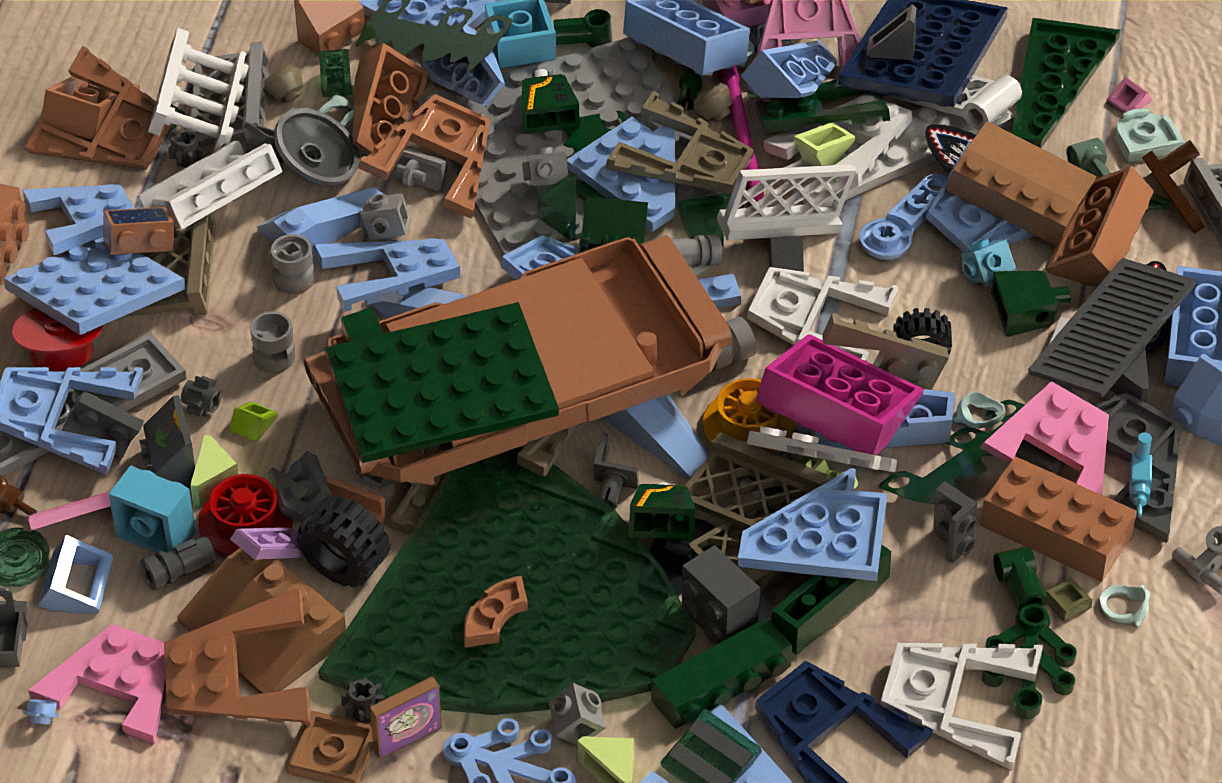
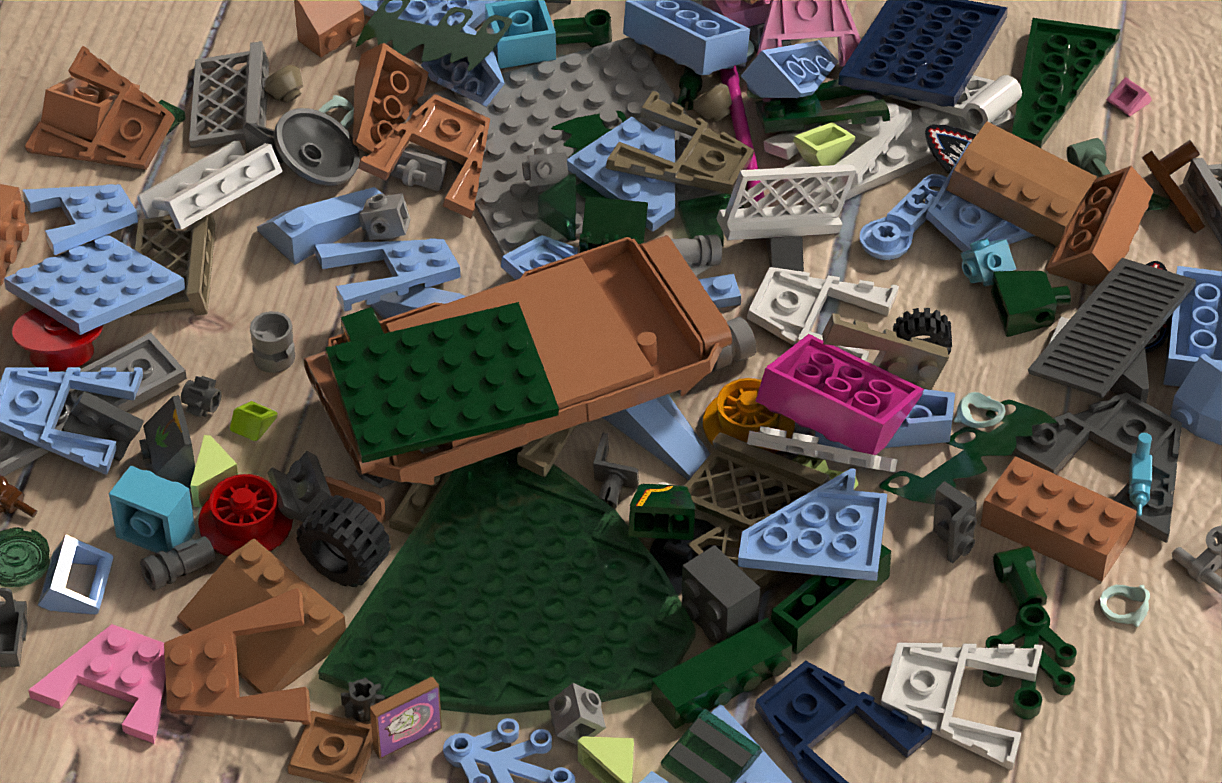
light blue plate [23,699,59,724] -> none
bright pink tile [25,491,111,530] -> none
nougat brick [103,207,174,255] -> none
white fence [148,28,249,153] -> none
dark grey gear [168,130,207,168] -> none
lavender tile [230,527,305,560] -> none
light grey wheel [271,234,315,294] -> none
clear green brick [319,49,352,97] -> none
nougat tile [464,576,528,648] -> none
dark green torso [521,69,580,134] -> none
dark grey slope [866,4,917,60] -> none
bright pink wing [980,381,1109,495] -> none
olive tile [1045,577,1093,622] -> none
light aqua tile [1114,108,1185,163] -> none

